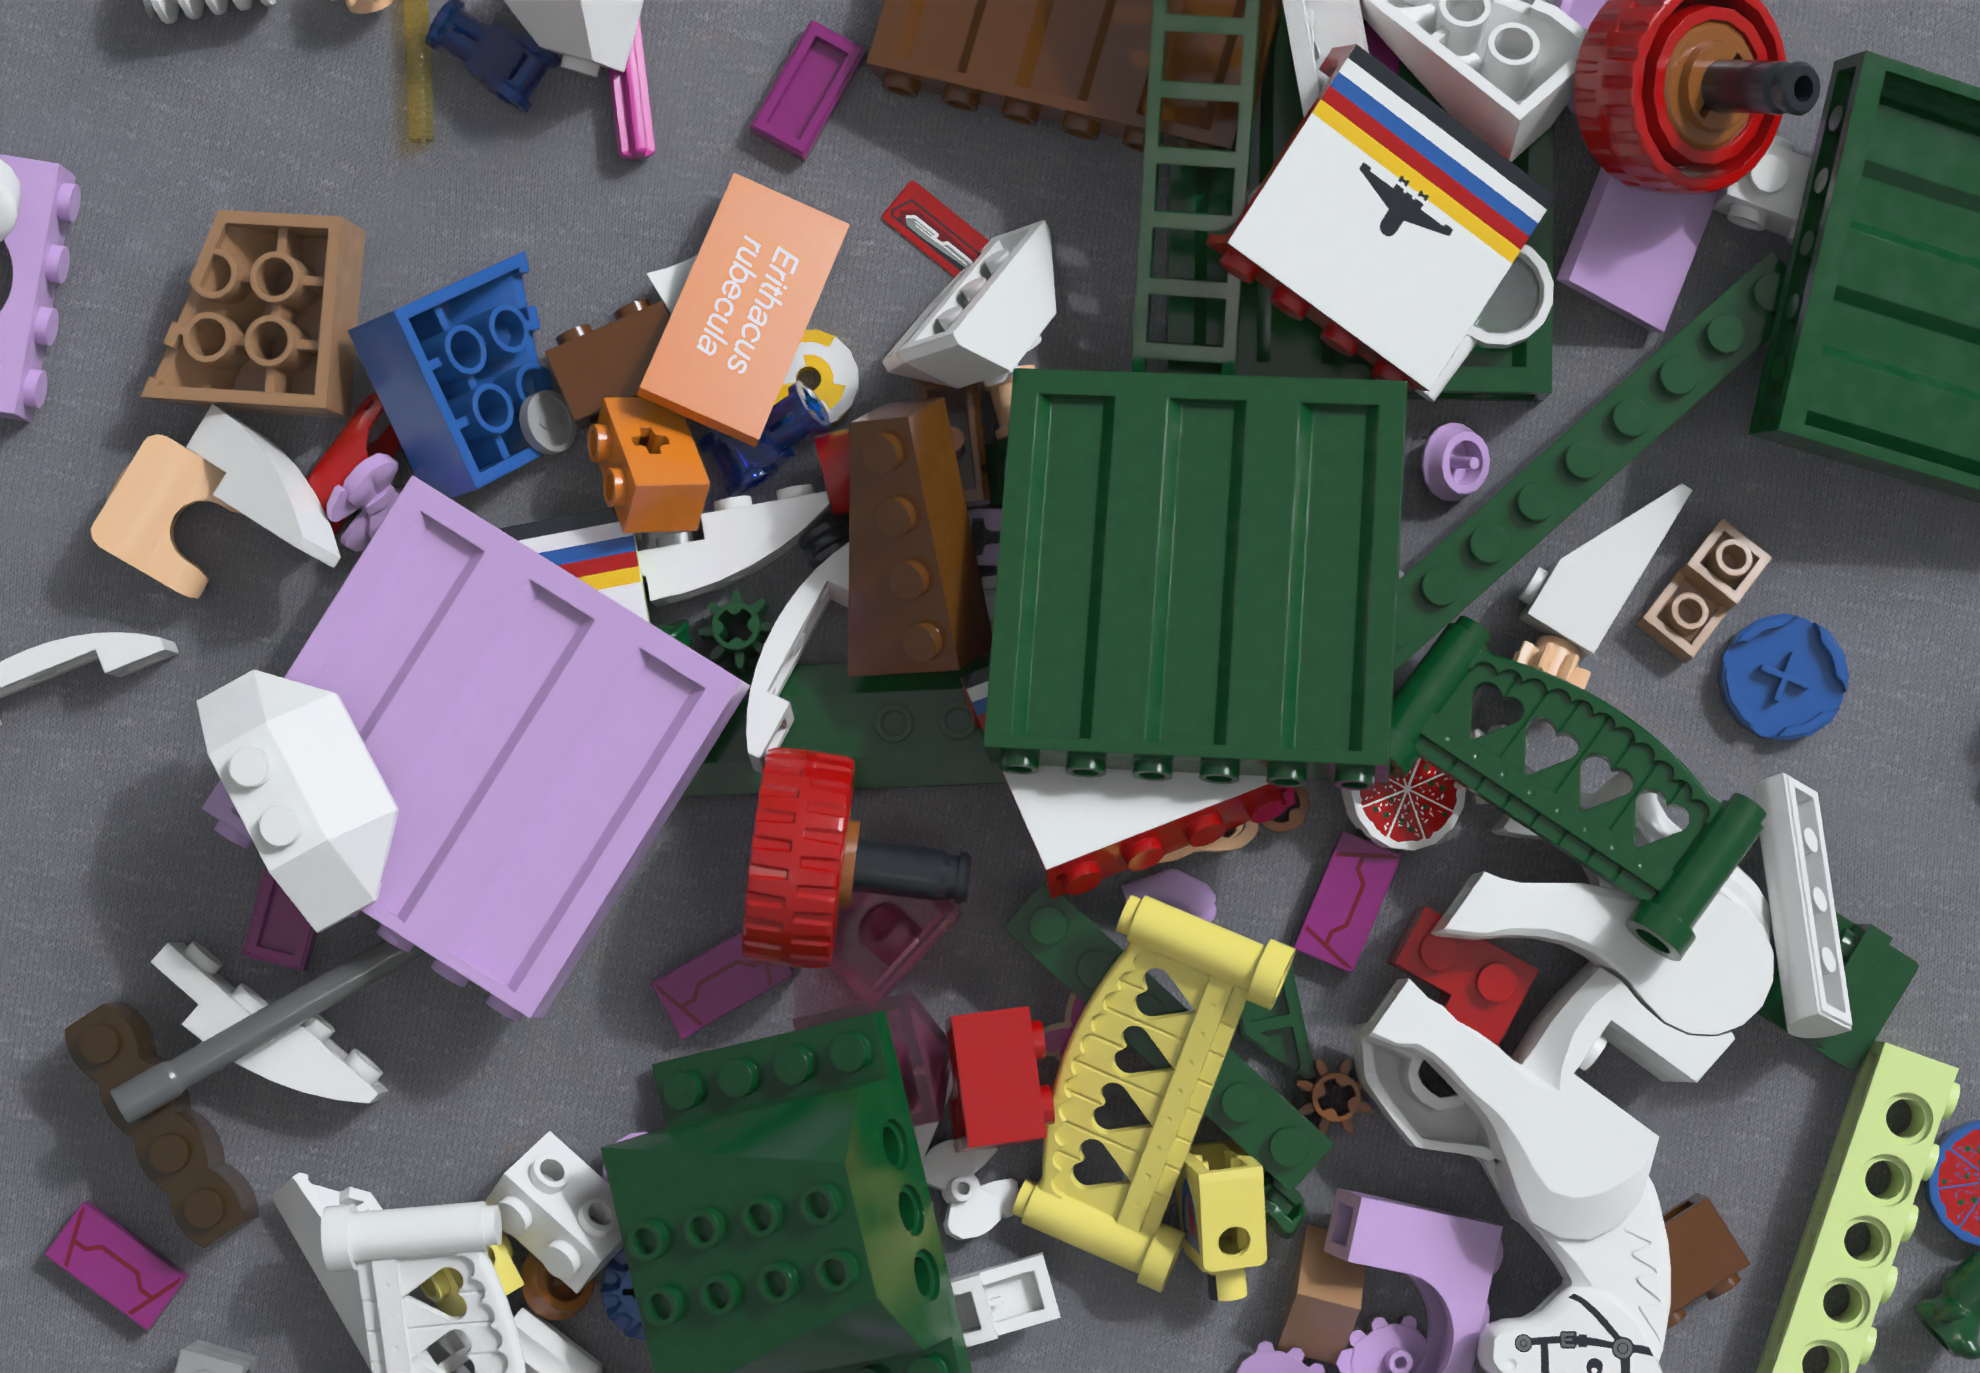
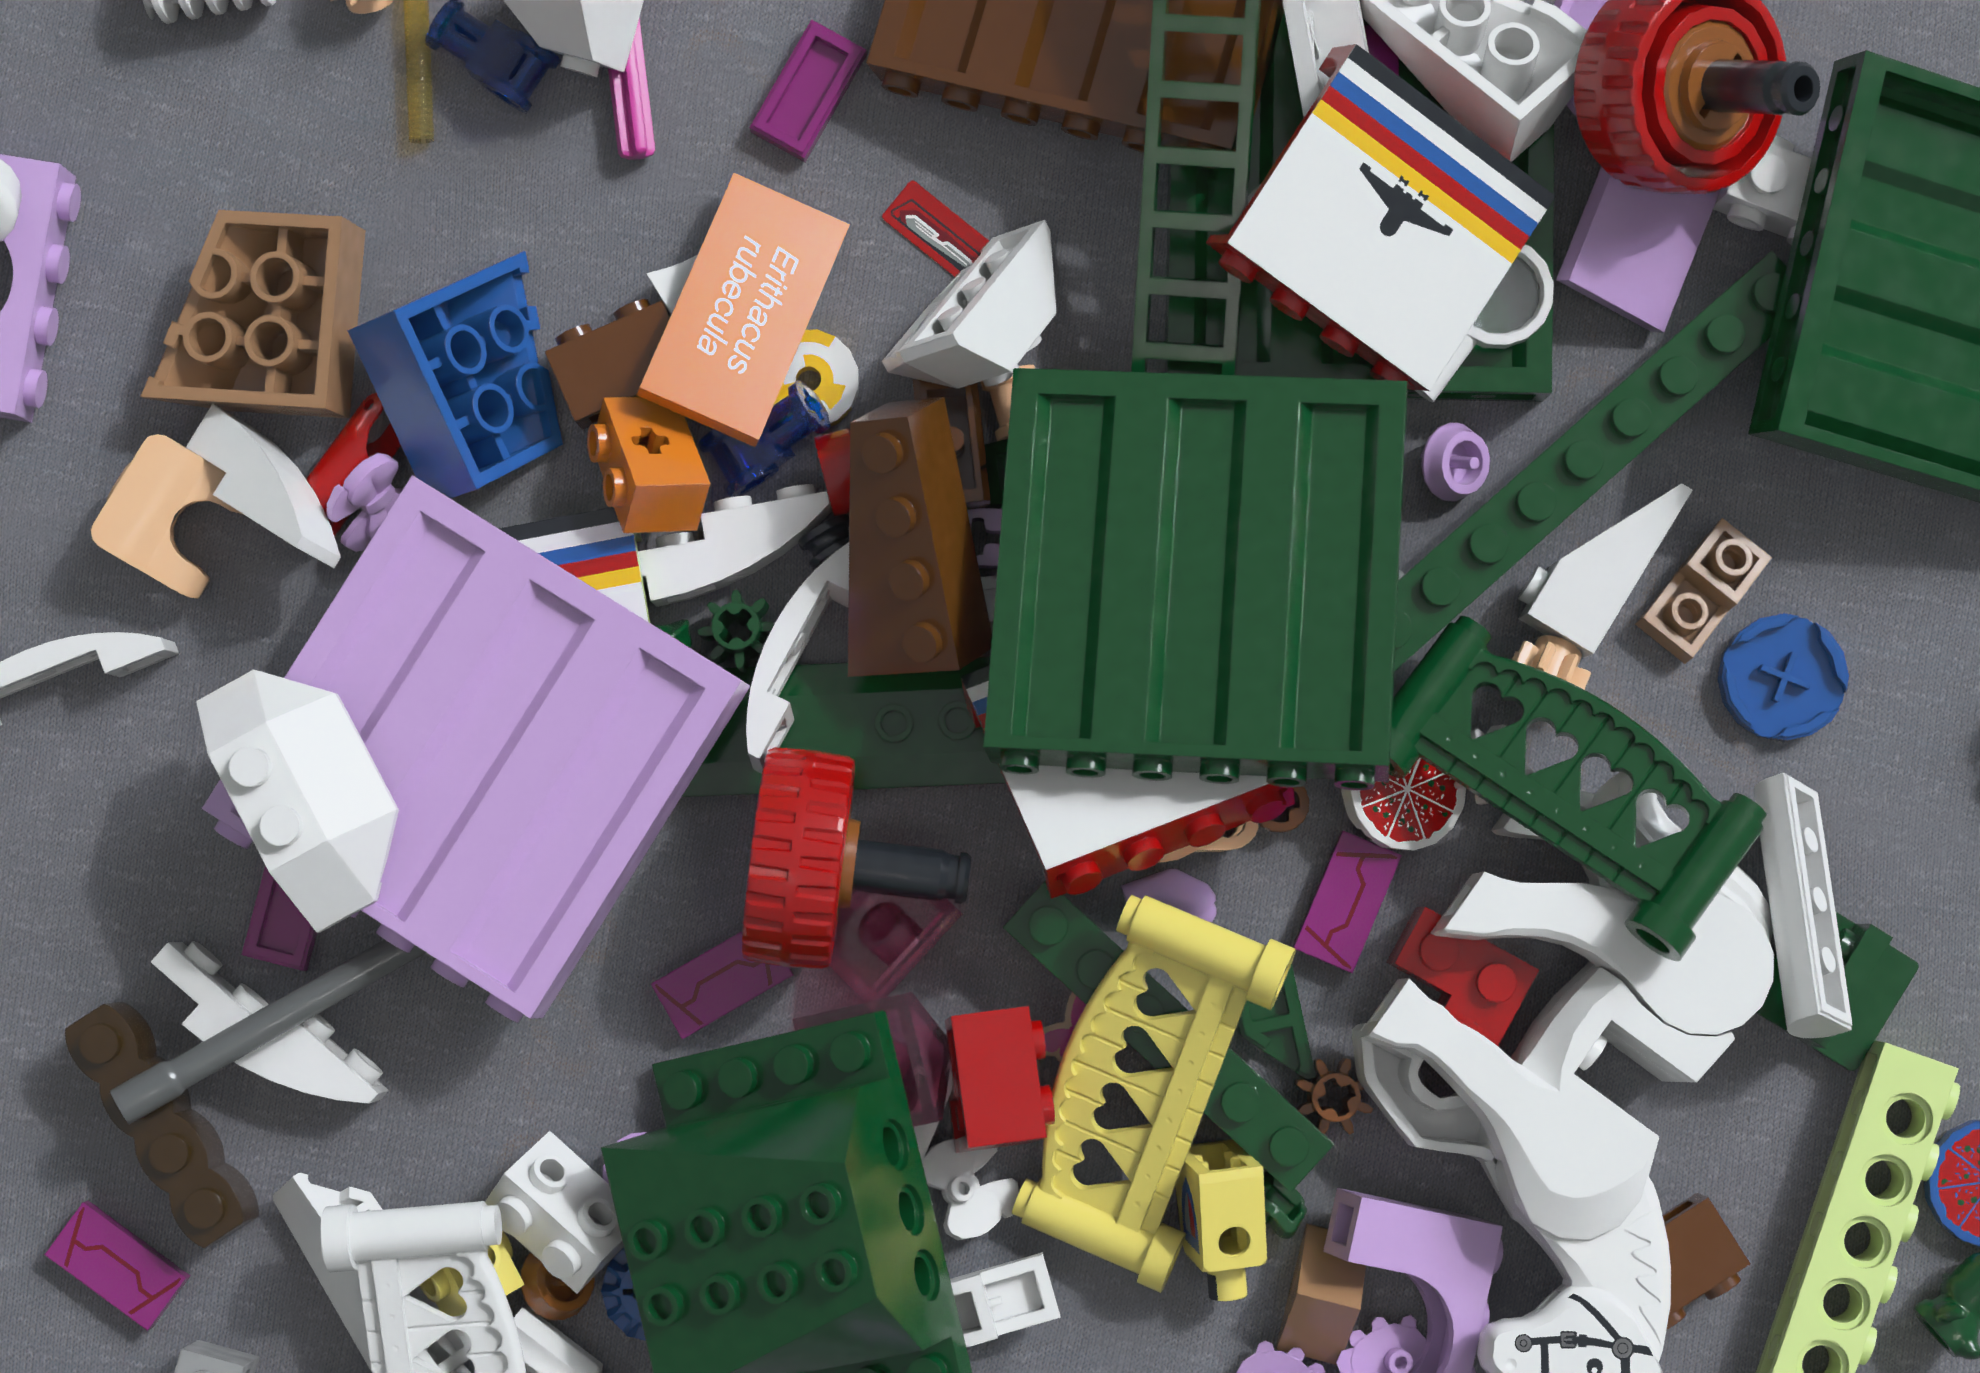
light grey piece [519,390,577,455] -> none

